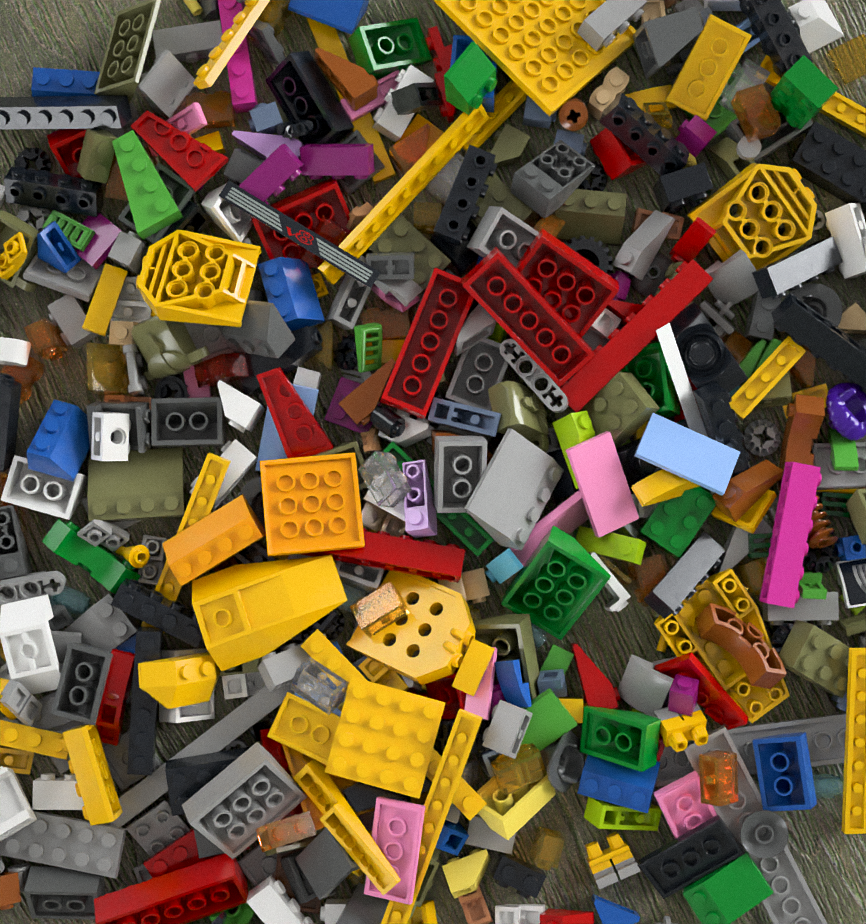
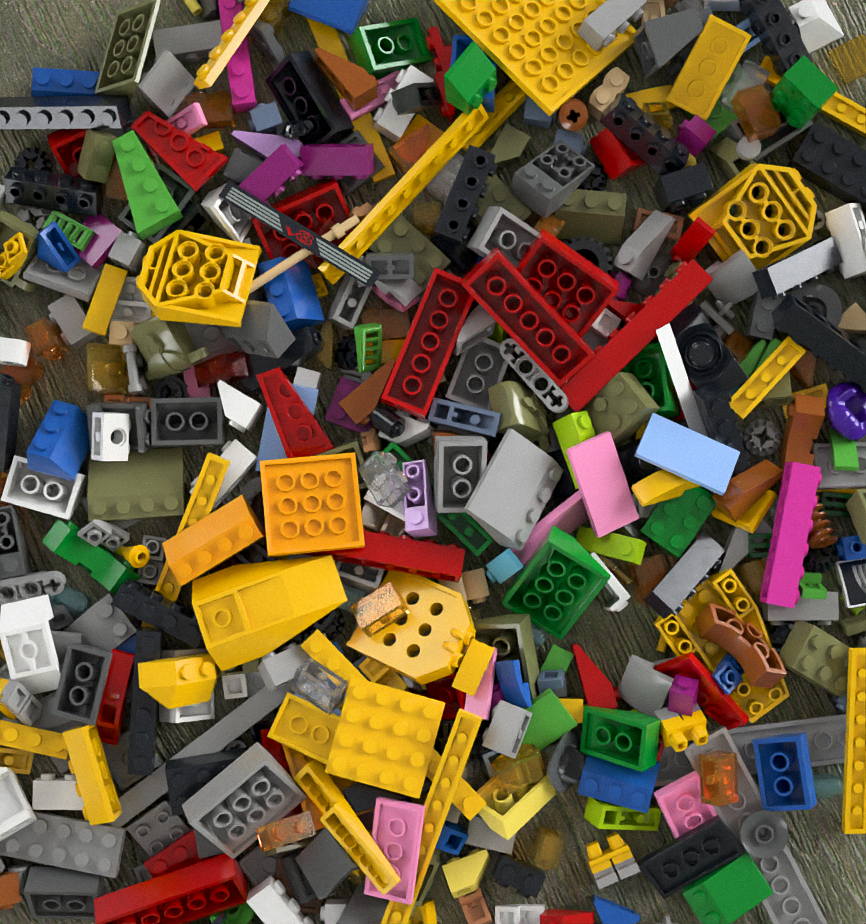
none -> tan bar [249,215,360,294]
none -> blue slope [712,652,745,695]

